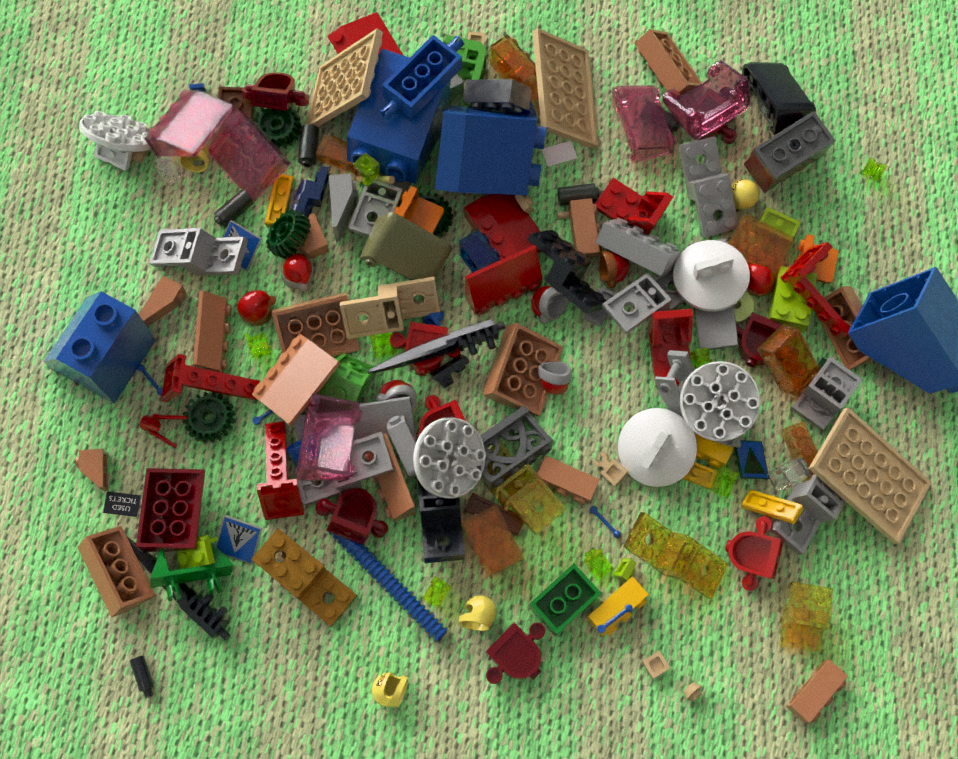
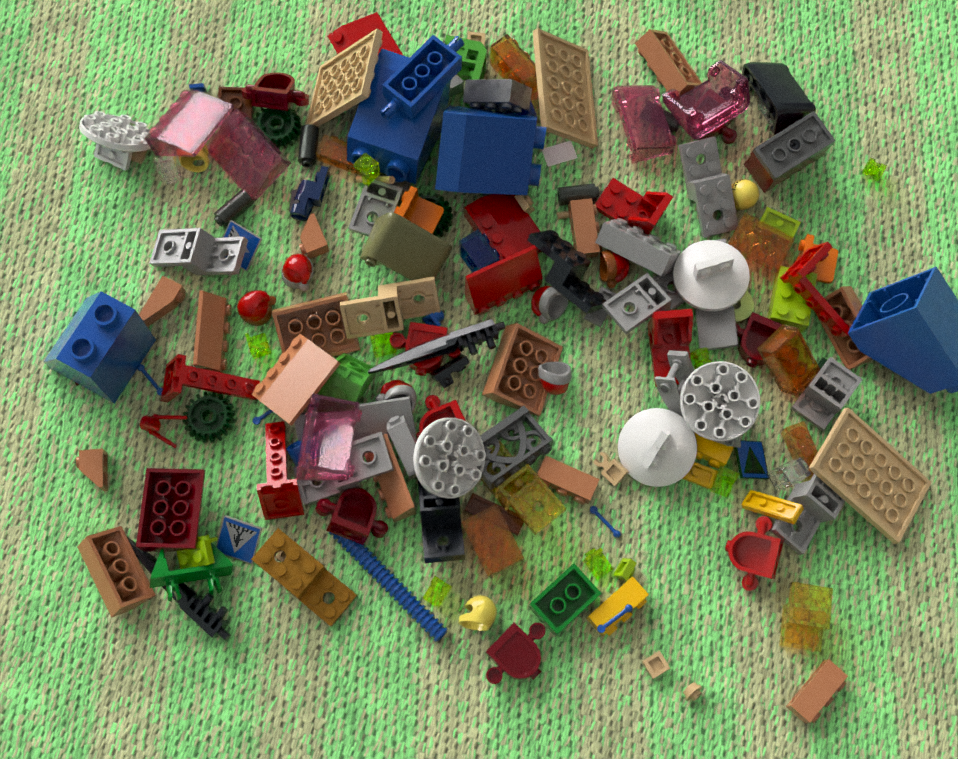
black sticker [103,491,141,517] -> none
black cylinder [130,656,154,699] -> none
yellow tile [265,173,295,226] -> none
dark green gear [266,209,311,259] -> none
light grey slope [329,173,358,242] -> none
light yellow helmet [372,673,409,707] -> none
clear yellow bracket [623,512,728,599] -> none
red piece [747,262,775,297] -> none

